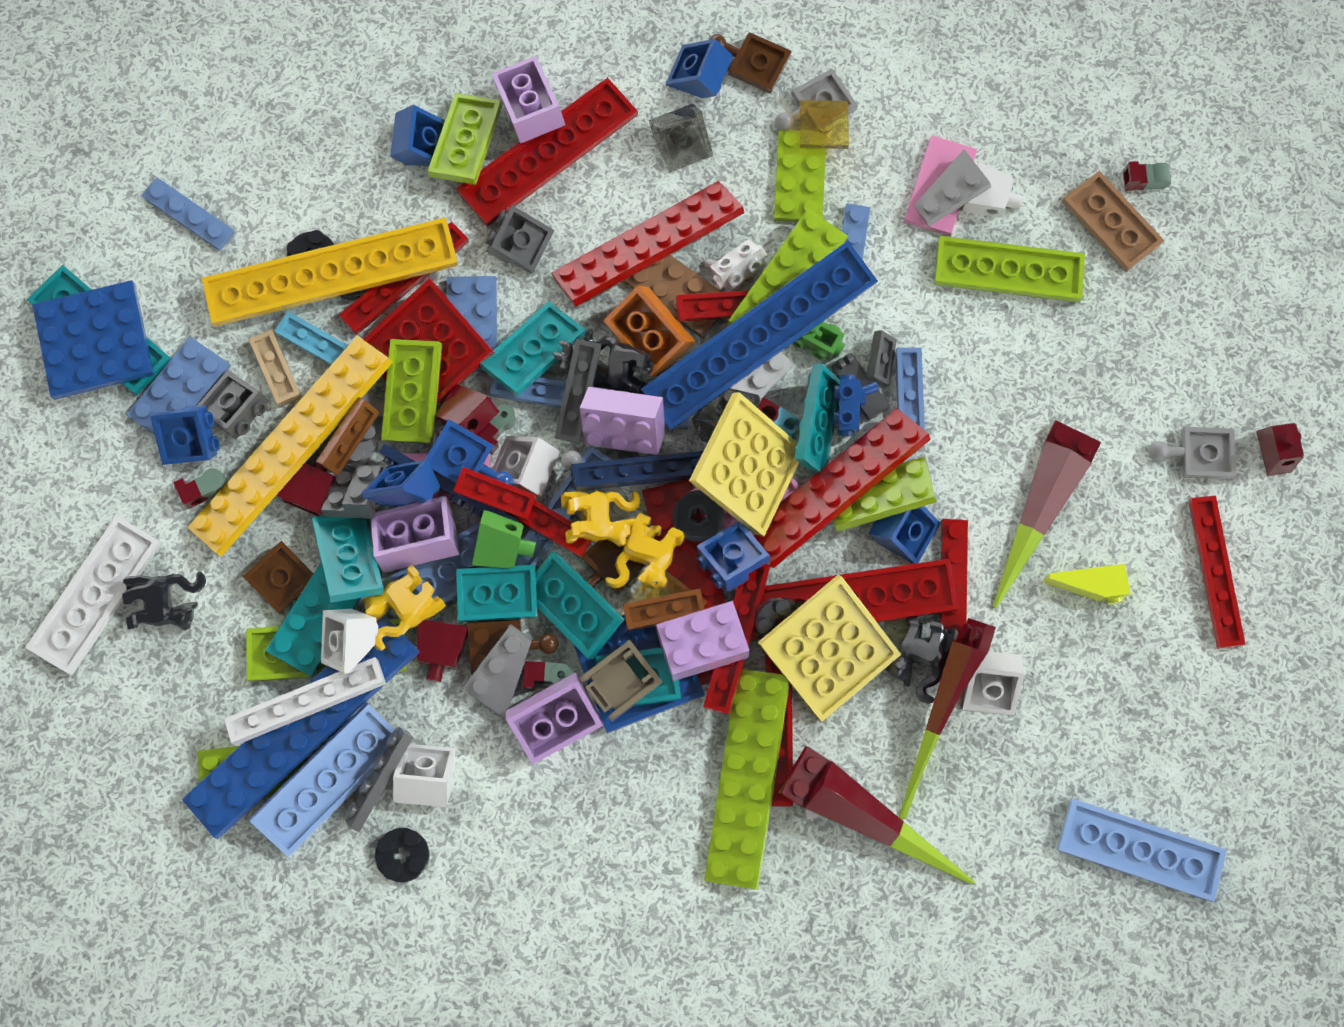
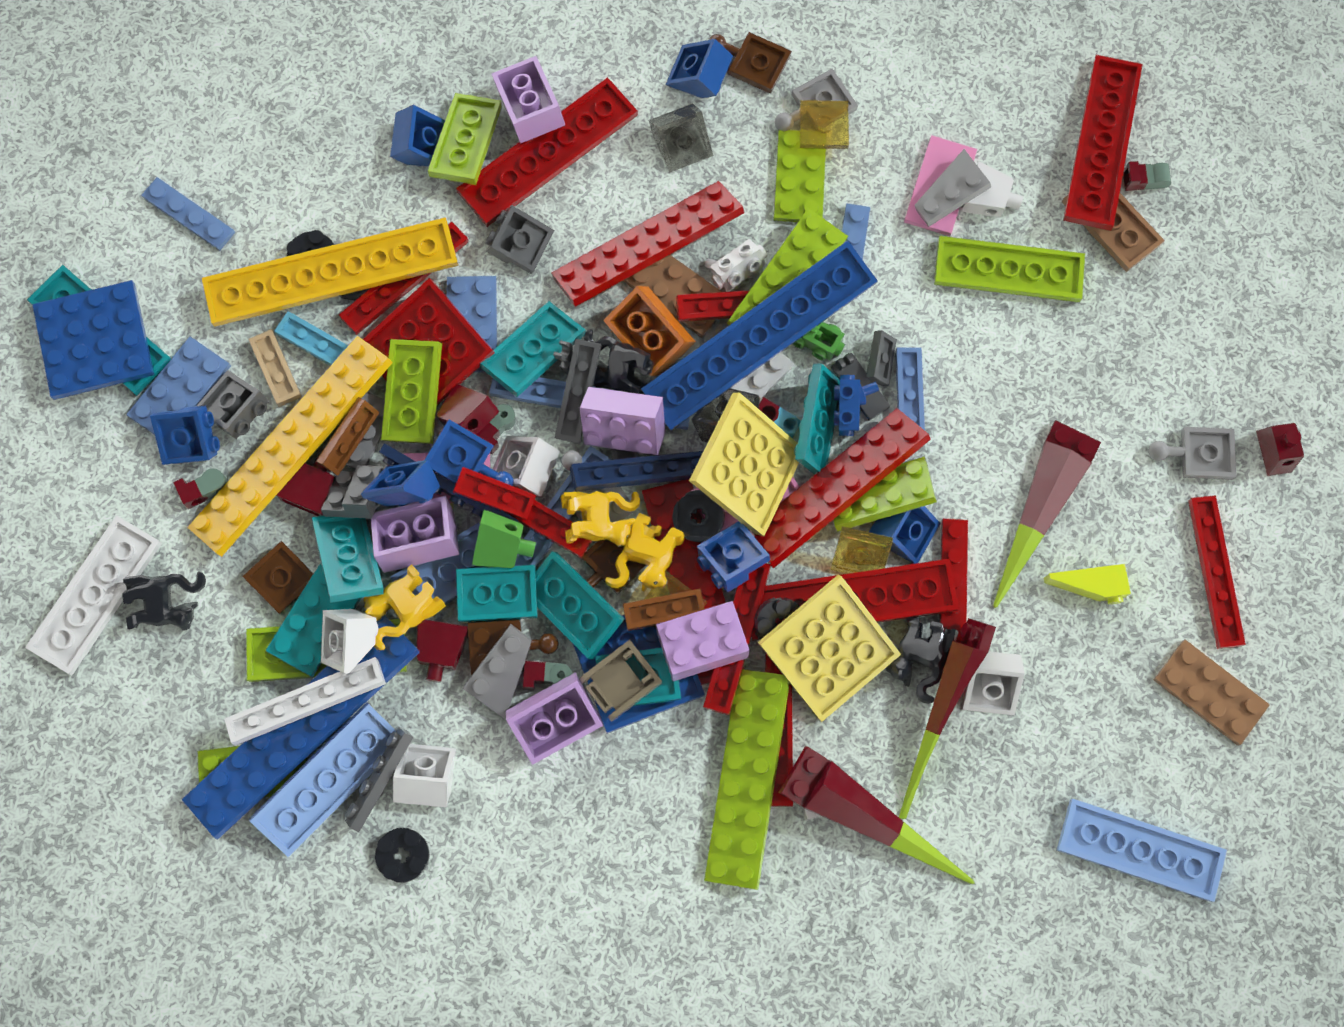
none -> clear yellow tile [830,526,893,574]
none -> red plate [1063,54,1143,231]
none -> medium nougat plate [1153,639,1270,746]

